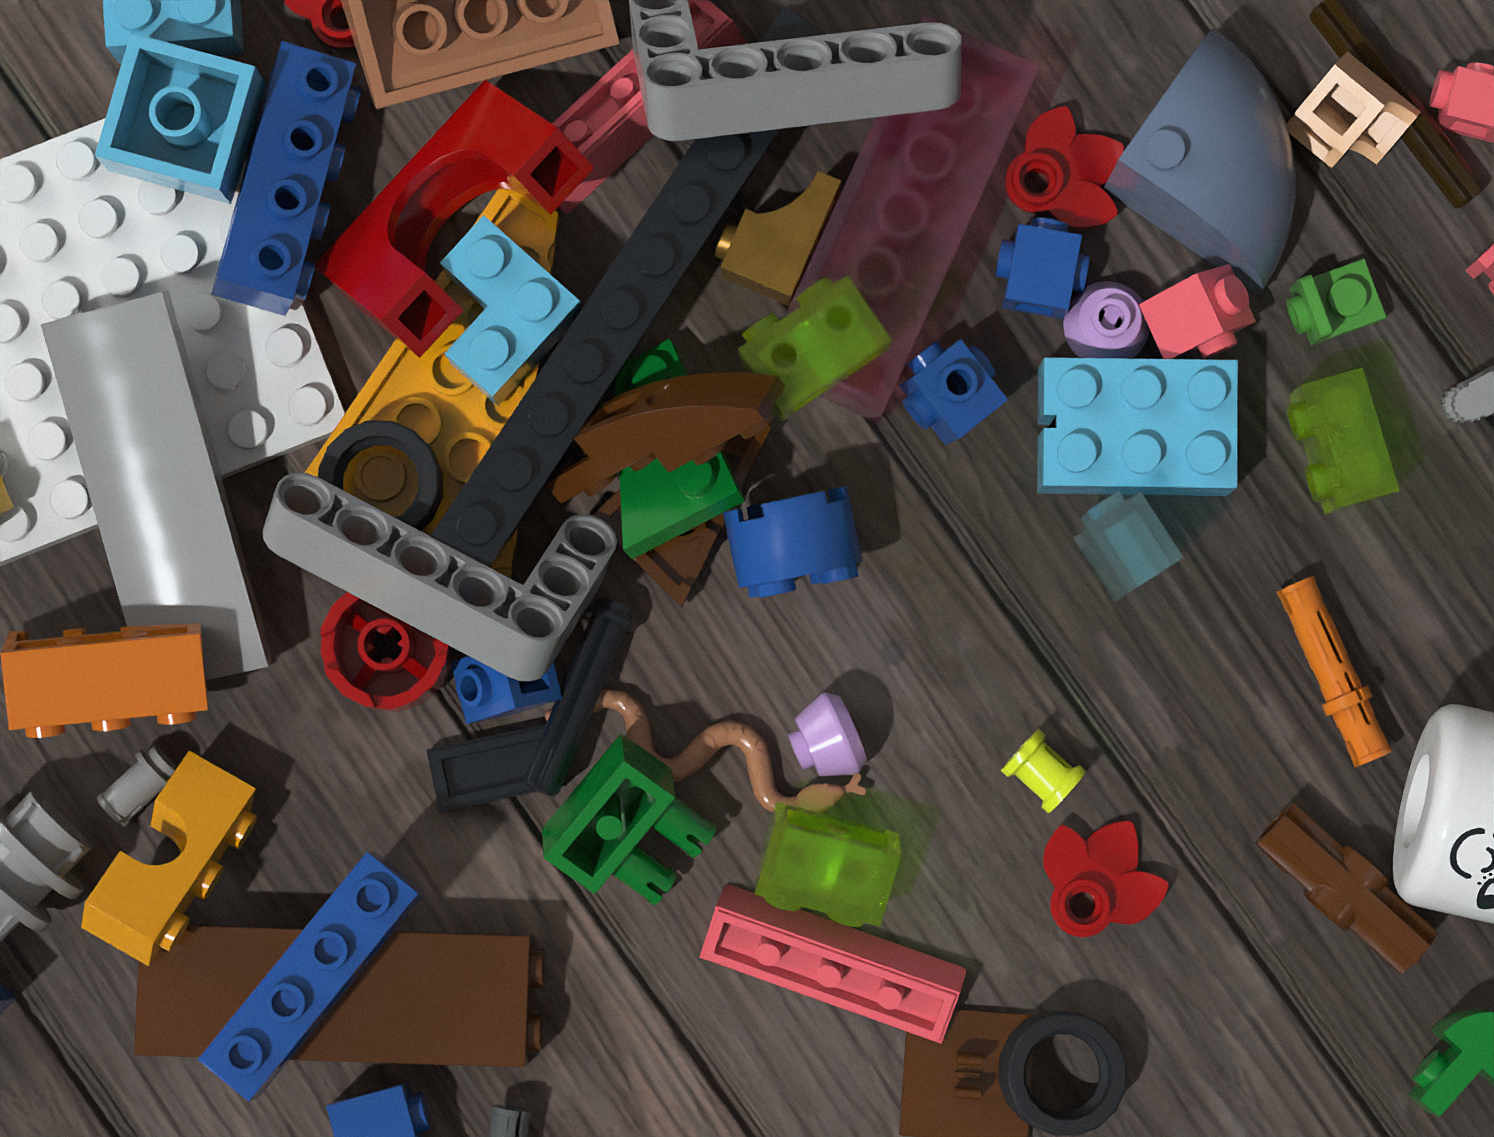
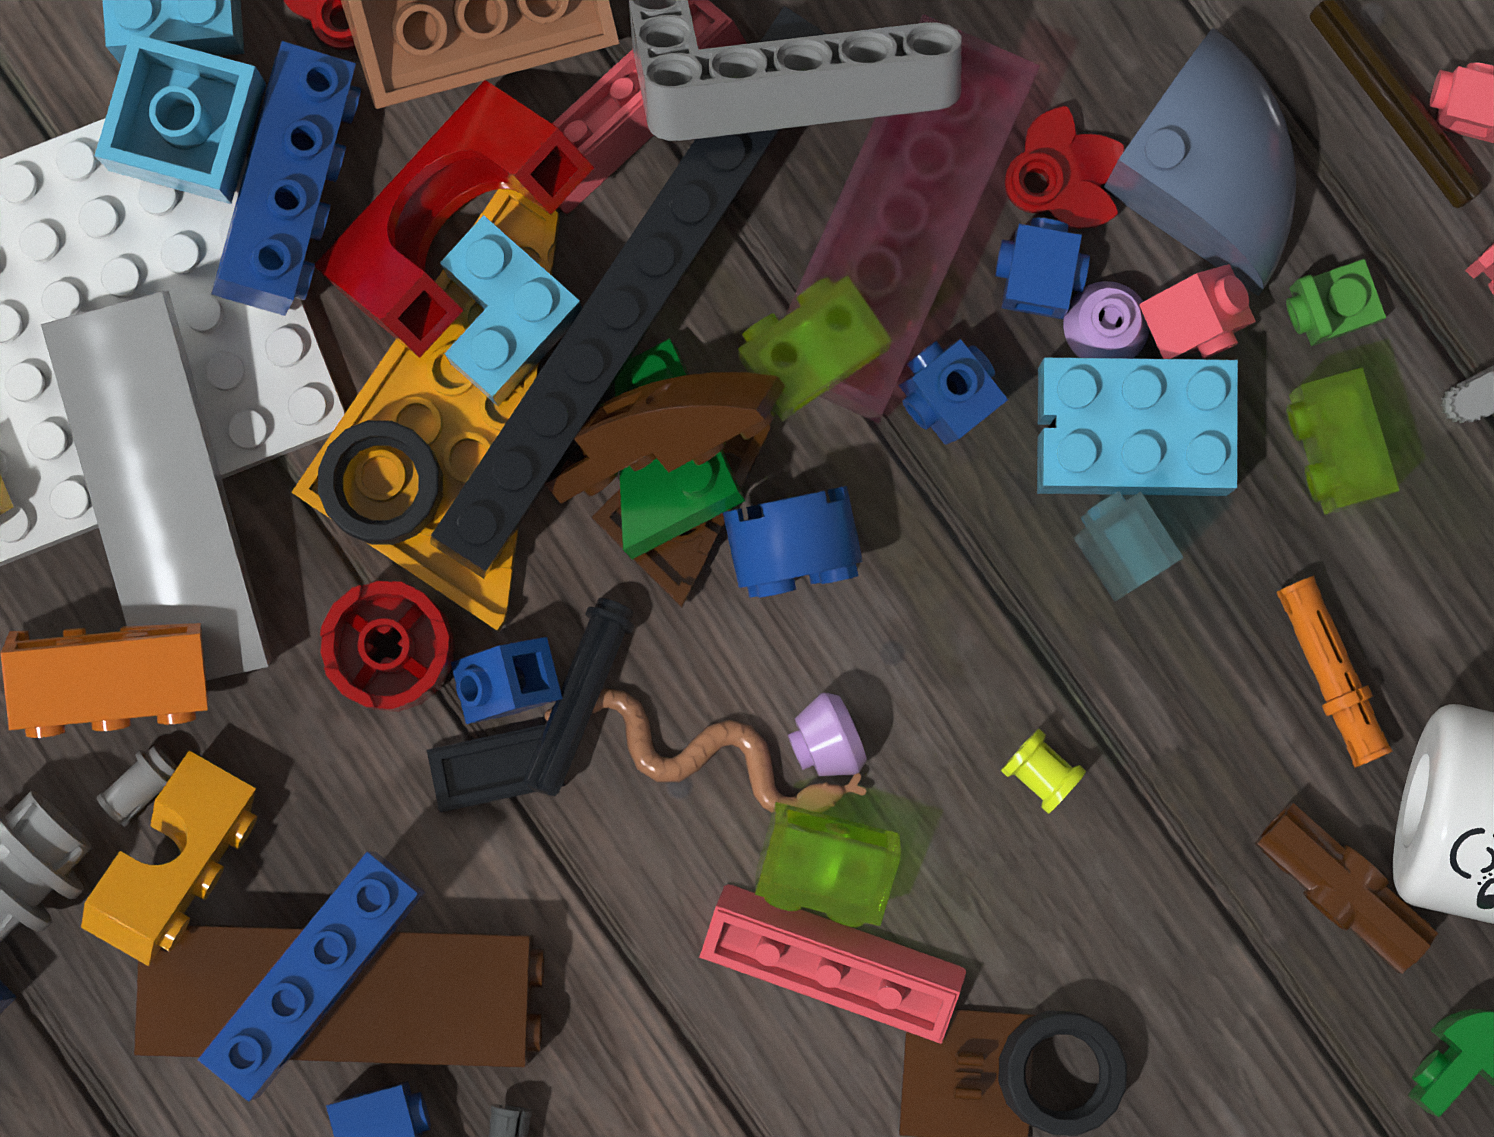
light grey beam [263,473,617,681] -> none
green brick [542,733,717,906] -> none
pearl gold arch [714,171,841,307] -> none
red plate [1043,821,1169,937] -> none
light nougat brick [1287,51,1421,168] -> none

